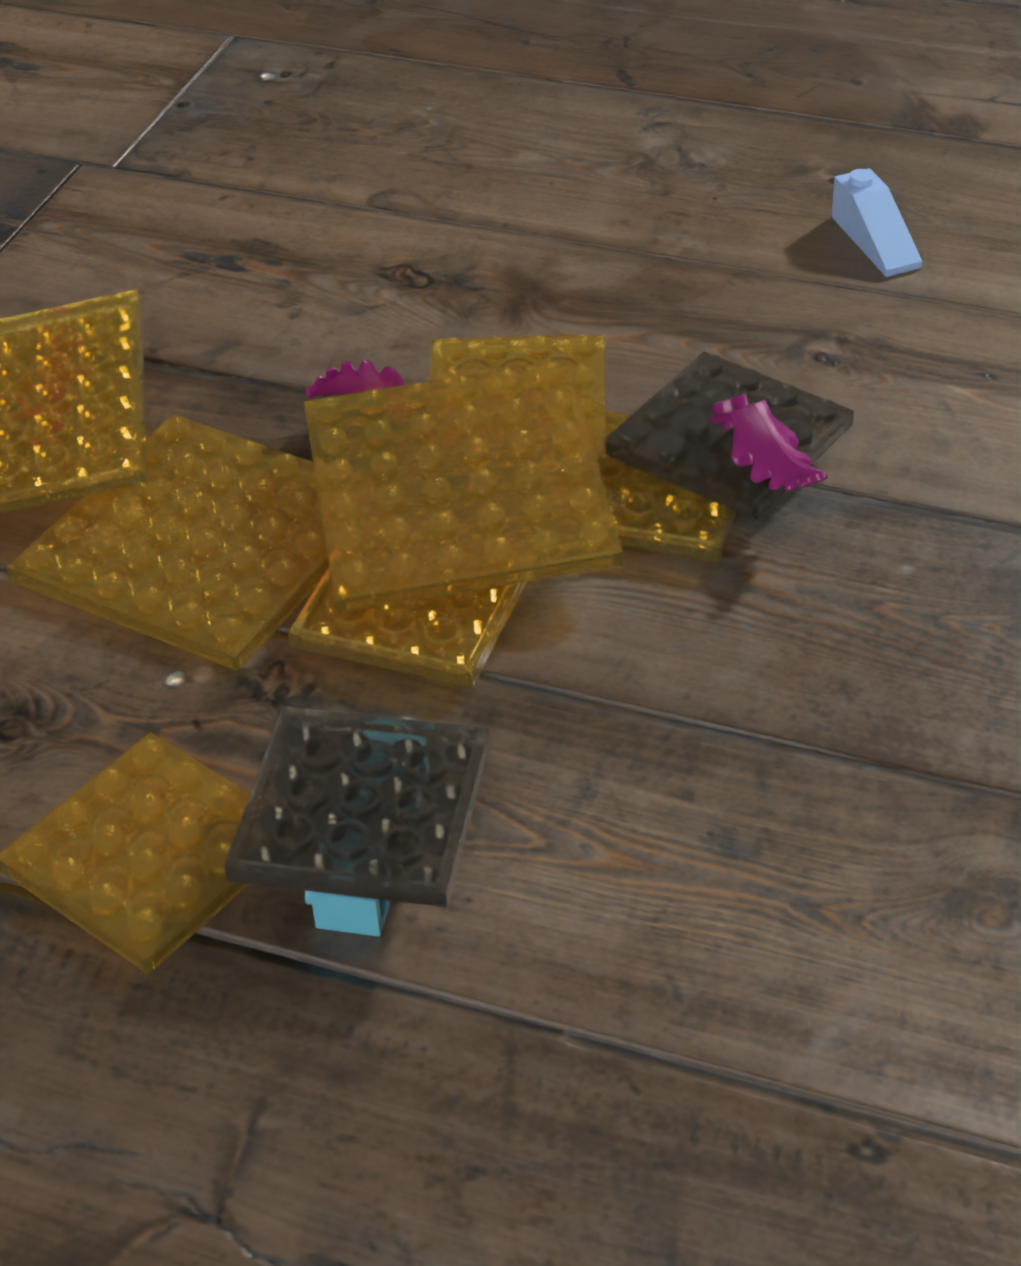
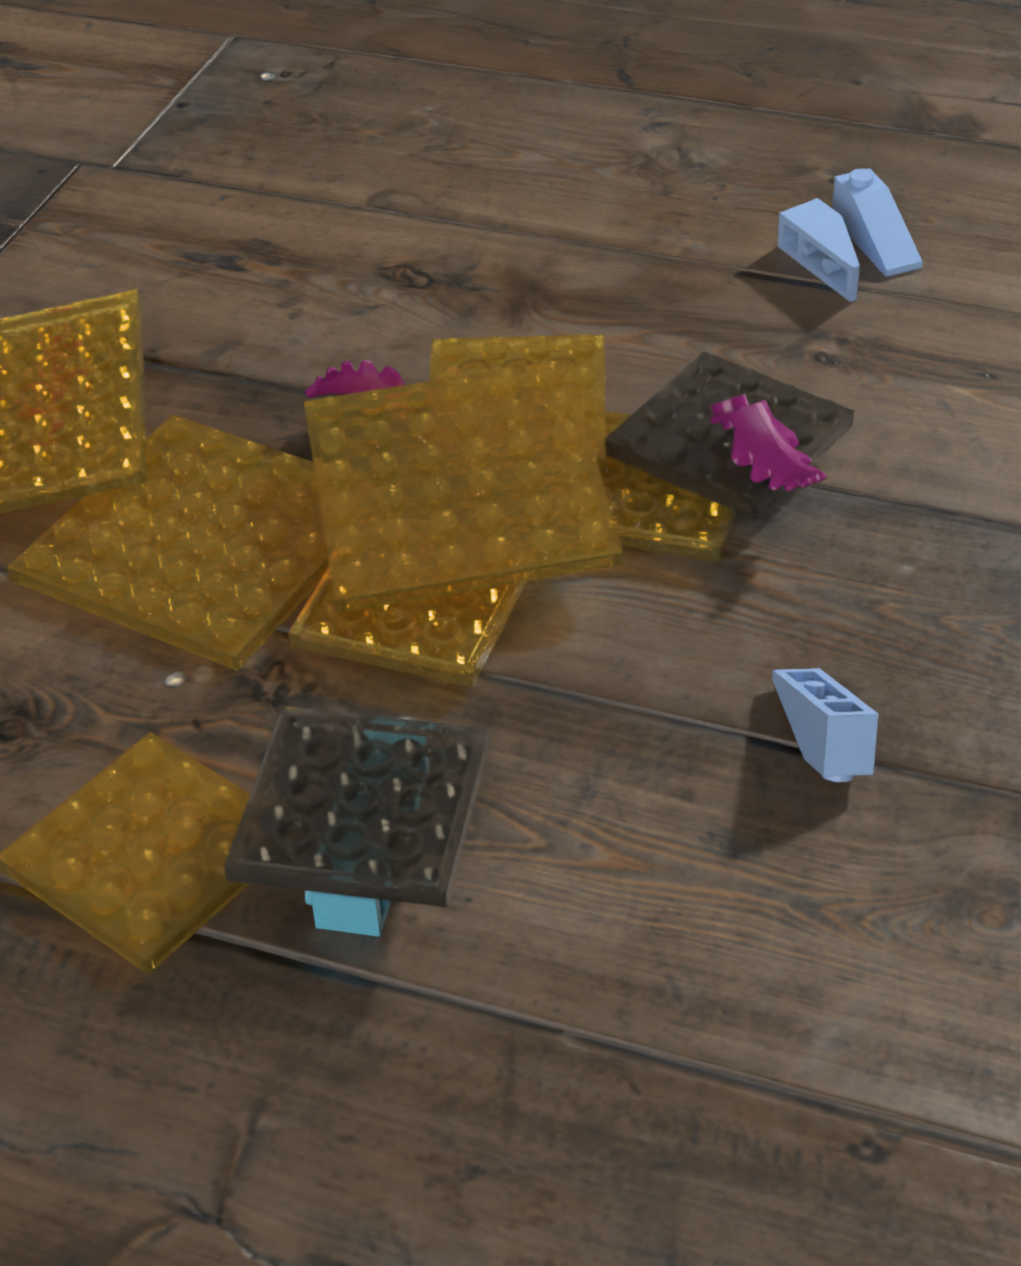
none -> light blue slope [772,668,879,782]
none -> light blue slope [777,198,860,302]

